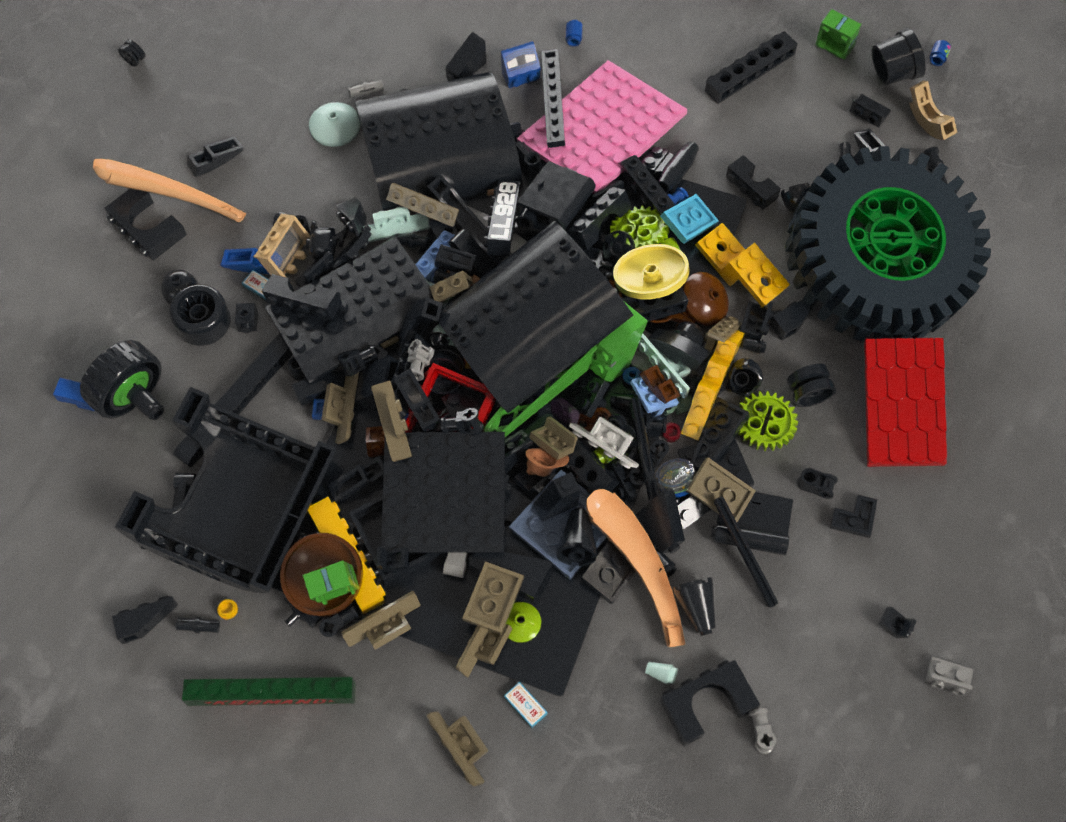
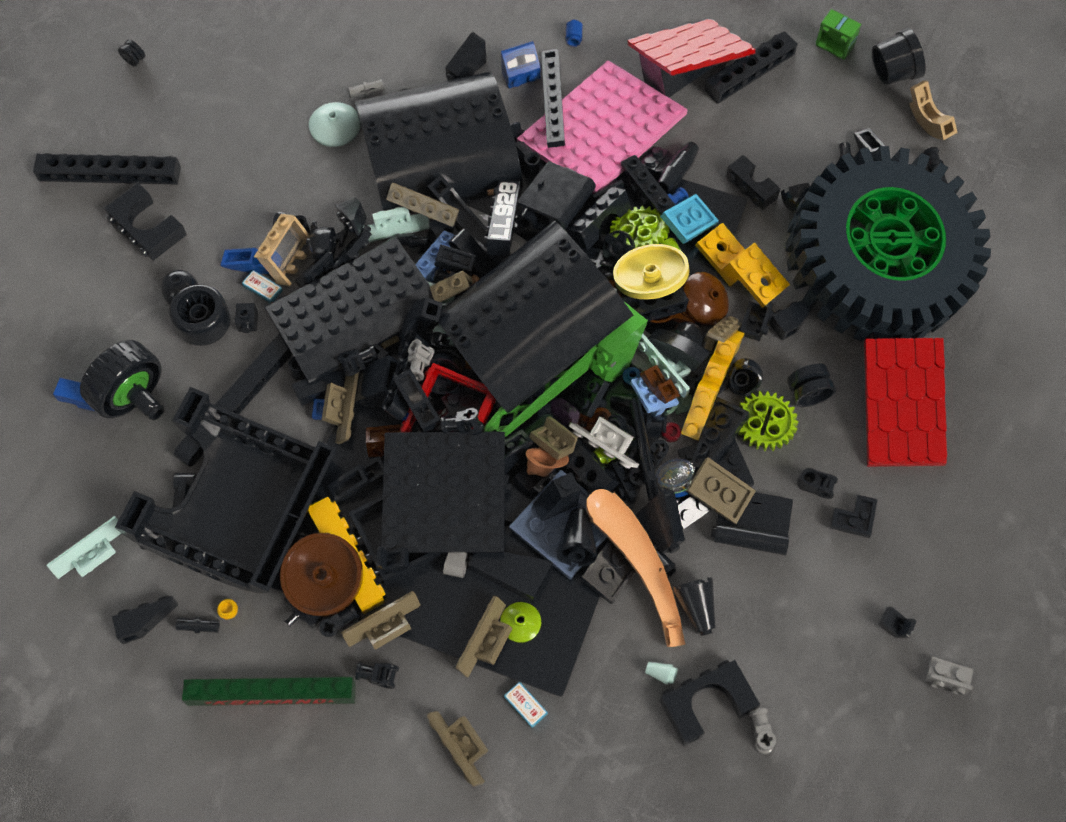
light nougat animal [93,159,247,223] -> none
black slope [187,136,244,177] -> none
black arch [262,274,342,320] -> none
bright green container [303,561,360,605] -> none
dark tan bracket [371,381,412,462] -> none
dark tan plate [462,562,524,635] -> none
black axle [714,496,778,608] -> none
black pin [742,337,767,354] -> none
black bracket [850,93,891,128] -> none
blue brick [929,40,951,66] -> none
none -> black brick [33,153,181,185]
none -> light aqua bracket [47,516,121,579]
none -> black connector [355,661,399,689]
none -> piece [627,19,756,97]

